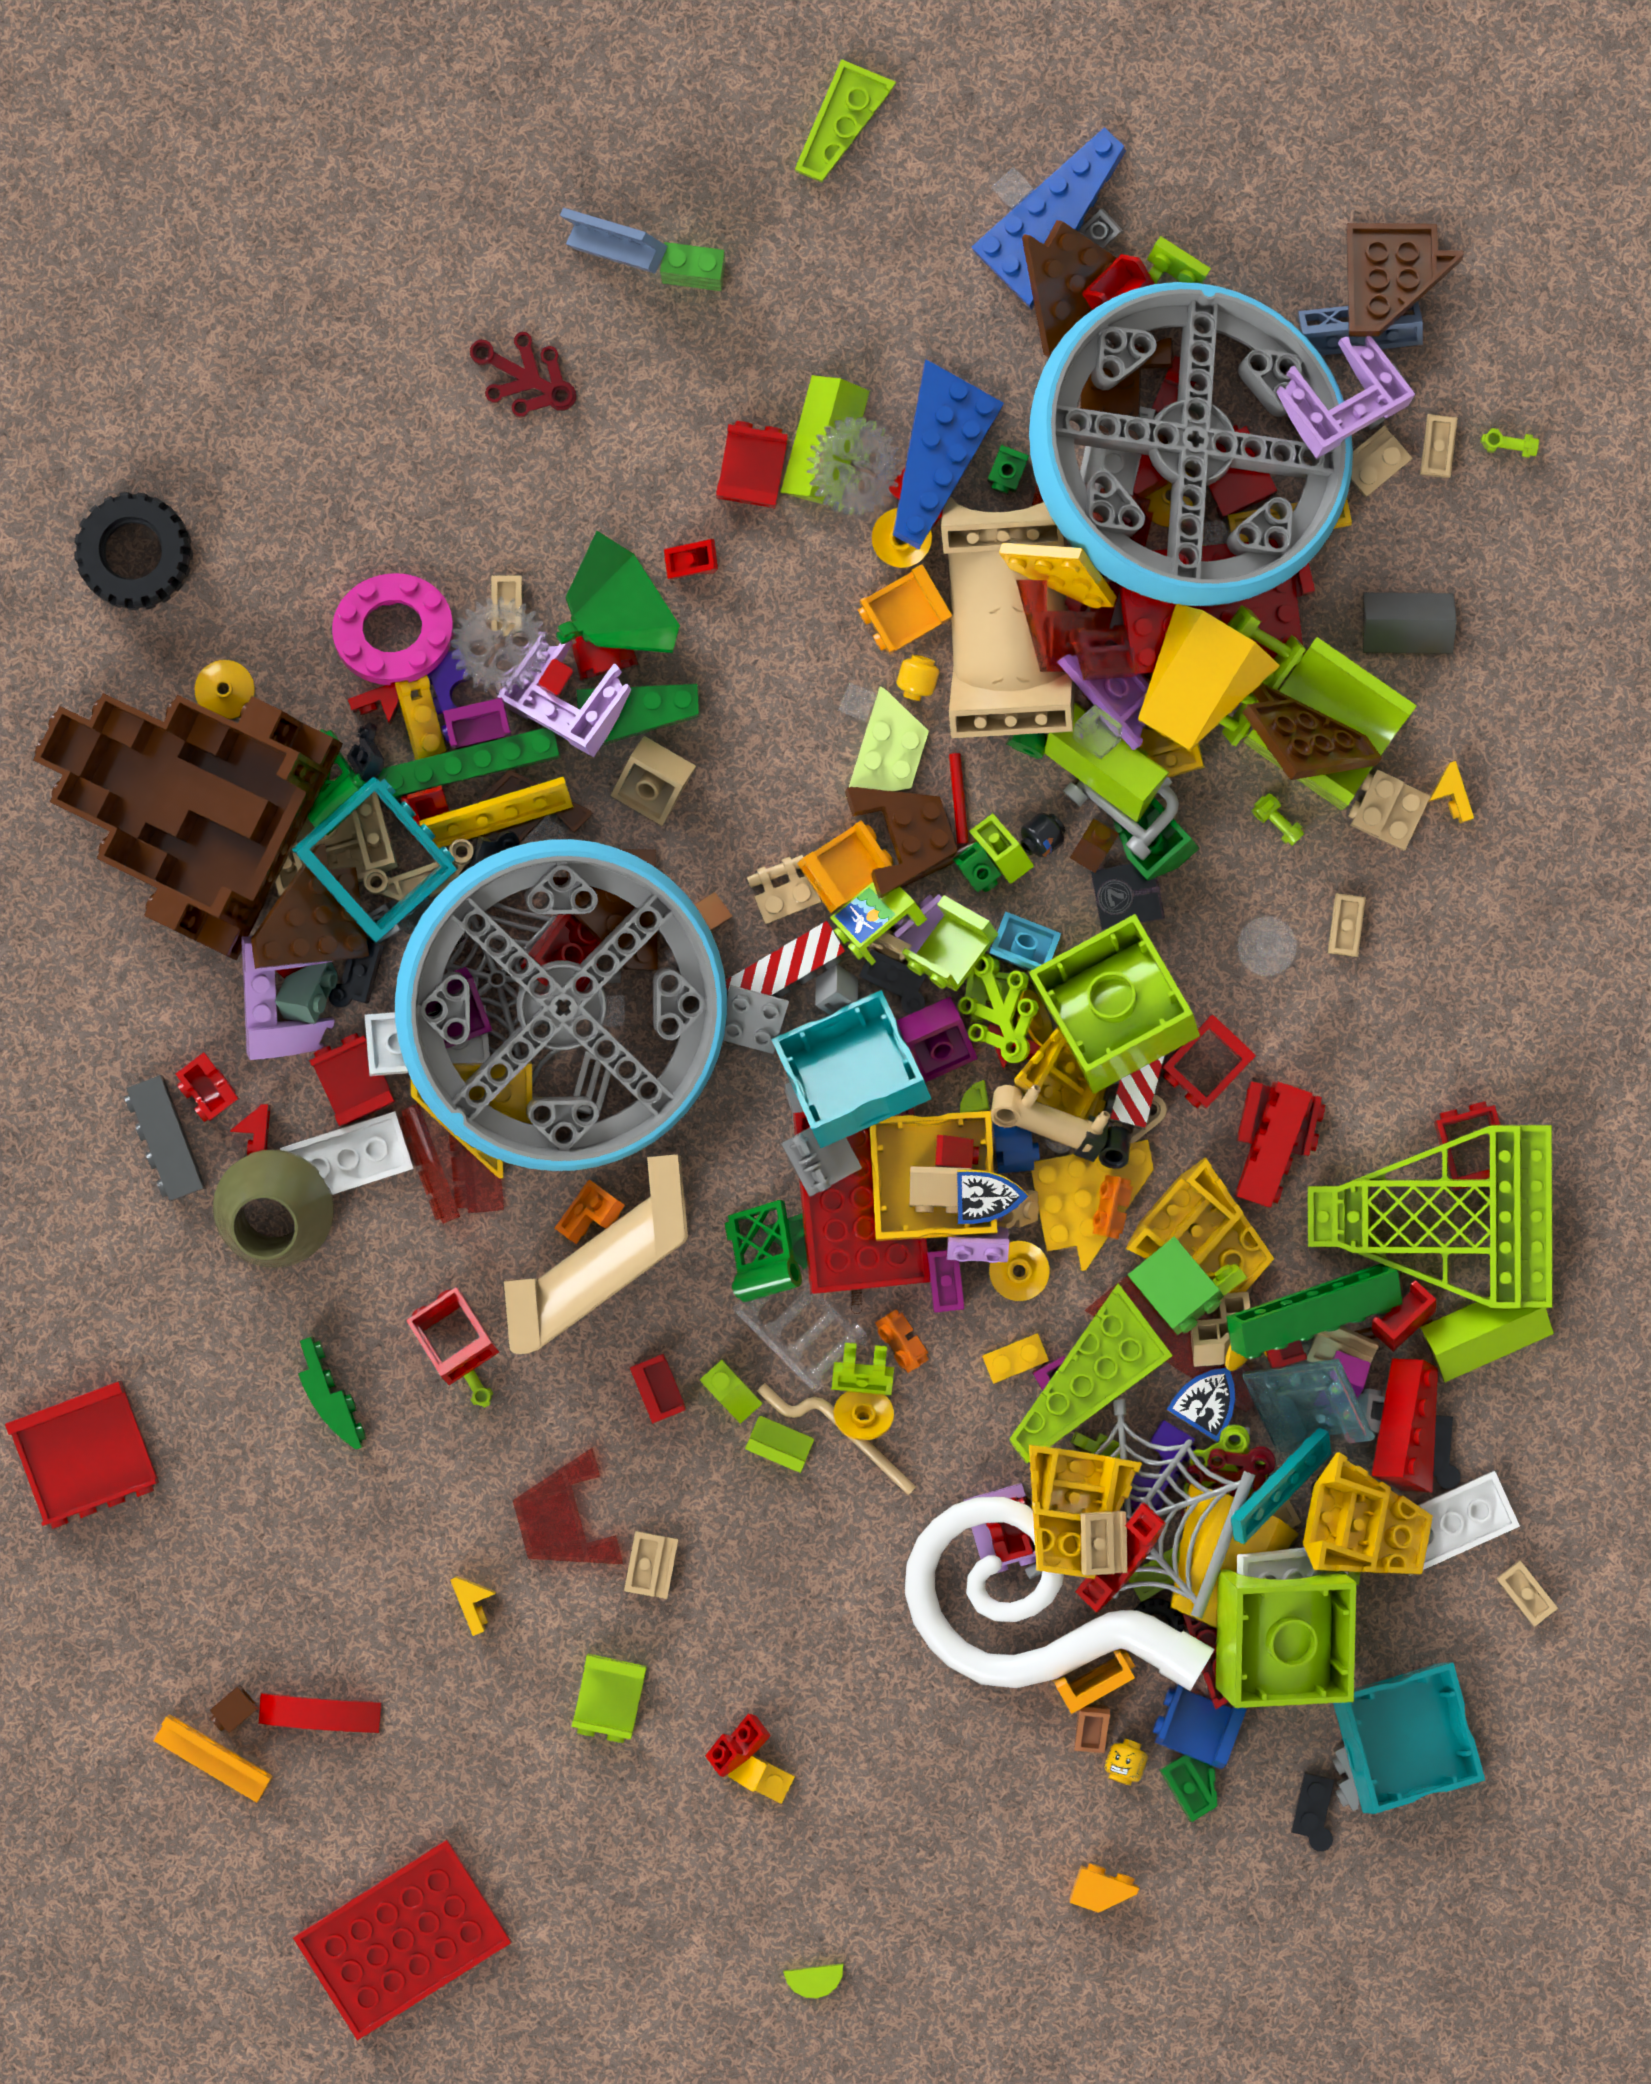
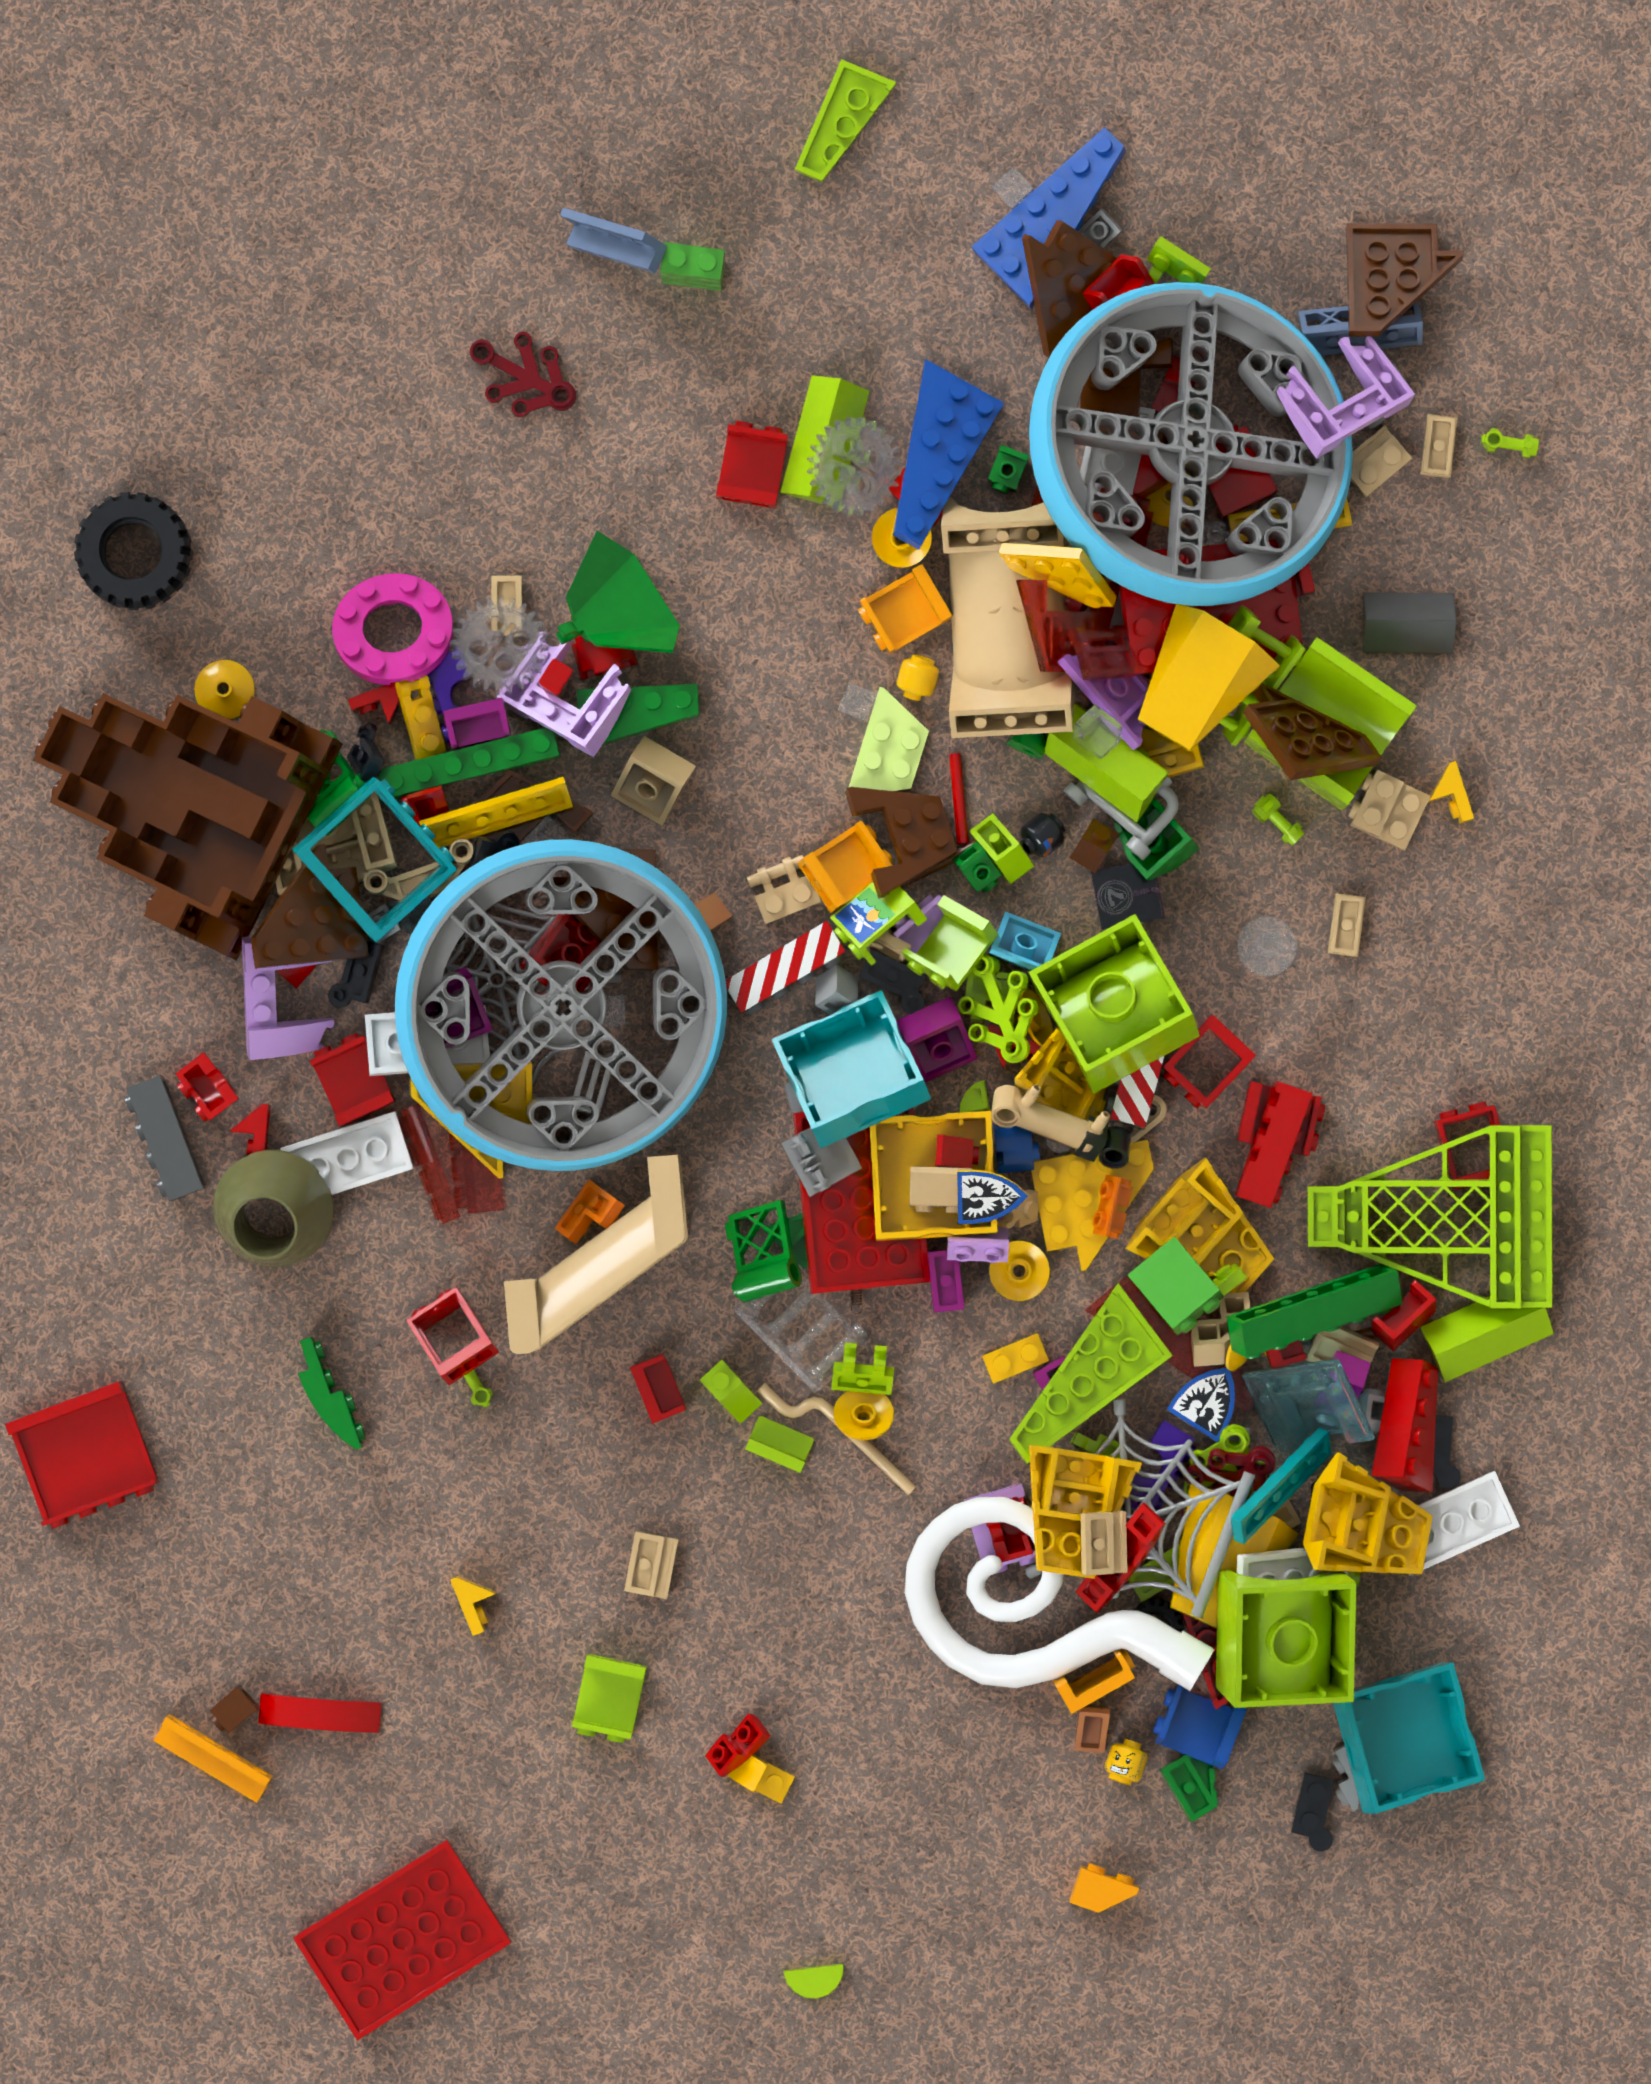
sand green slope [275,962,338,1024] -> none
clear red wing [513,1447,624,1565] -> none
red slope [664,539,718,579] -> none
light grey hinge [723,985,789,1054] -> none
orange hinge [875,1309,929,1373] -> none
tan plate [1496,1560,1558,1627] -> none

